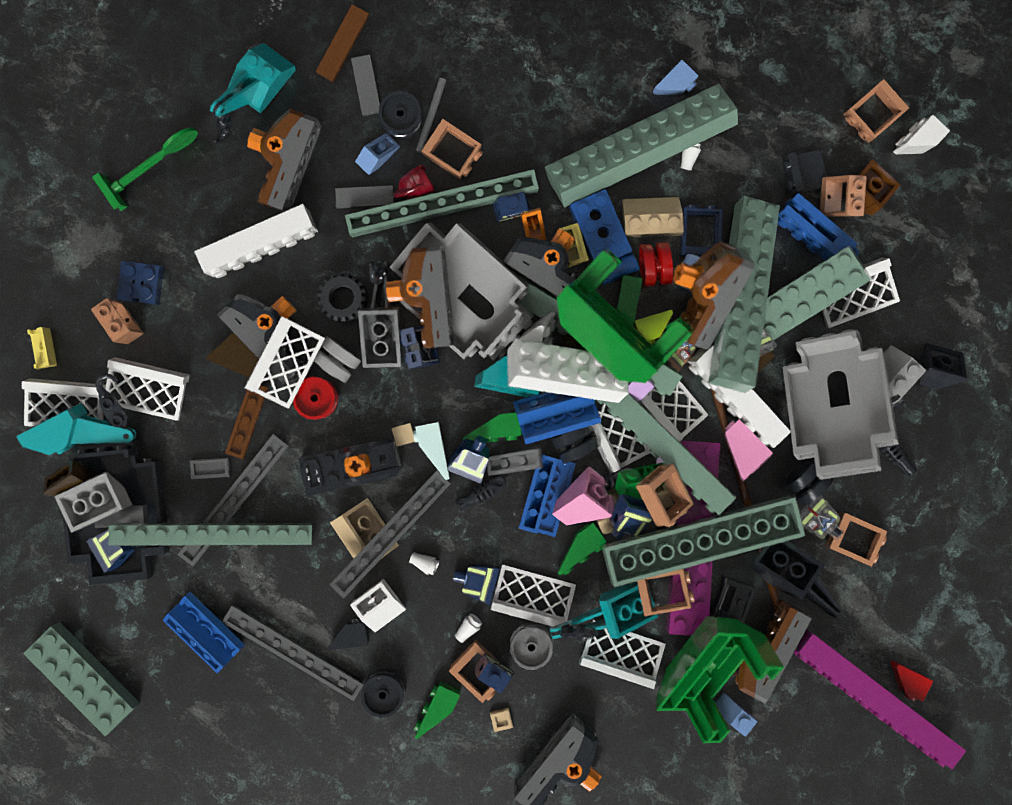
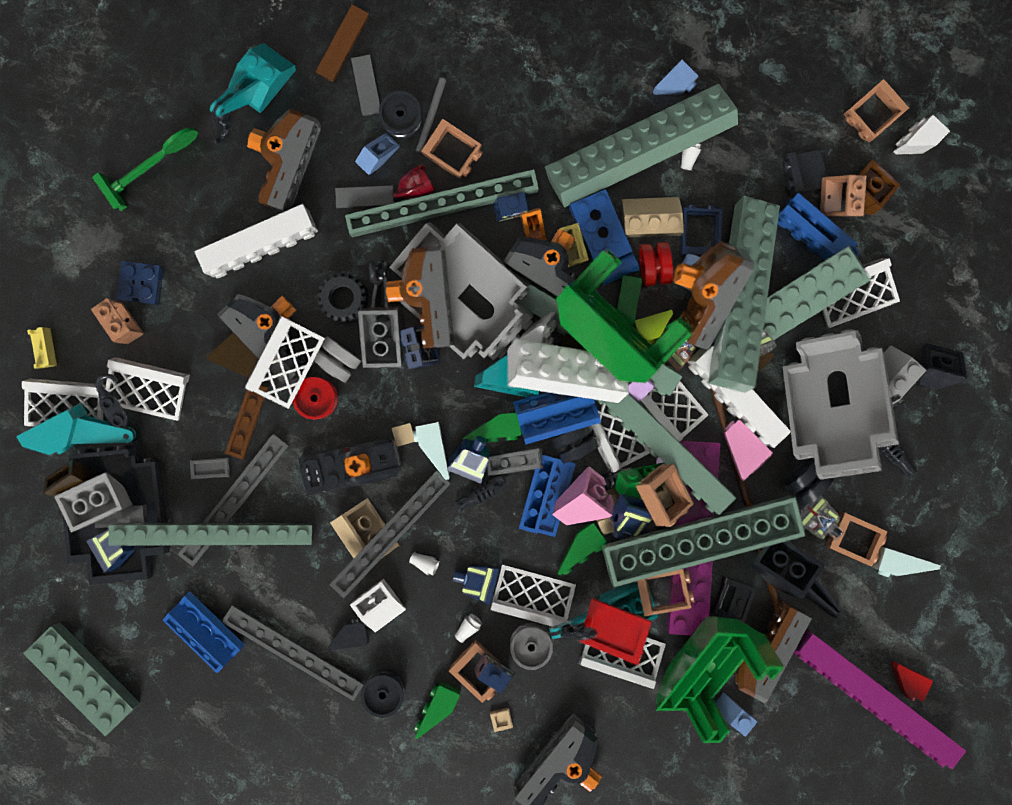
none -> red piece [579,598,652,665]
none -> light aqua slope [873,546,940,577]

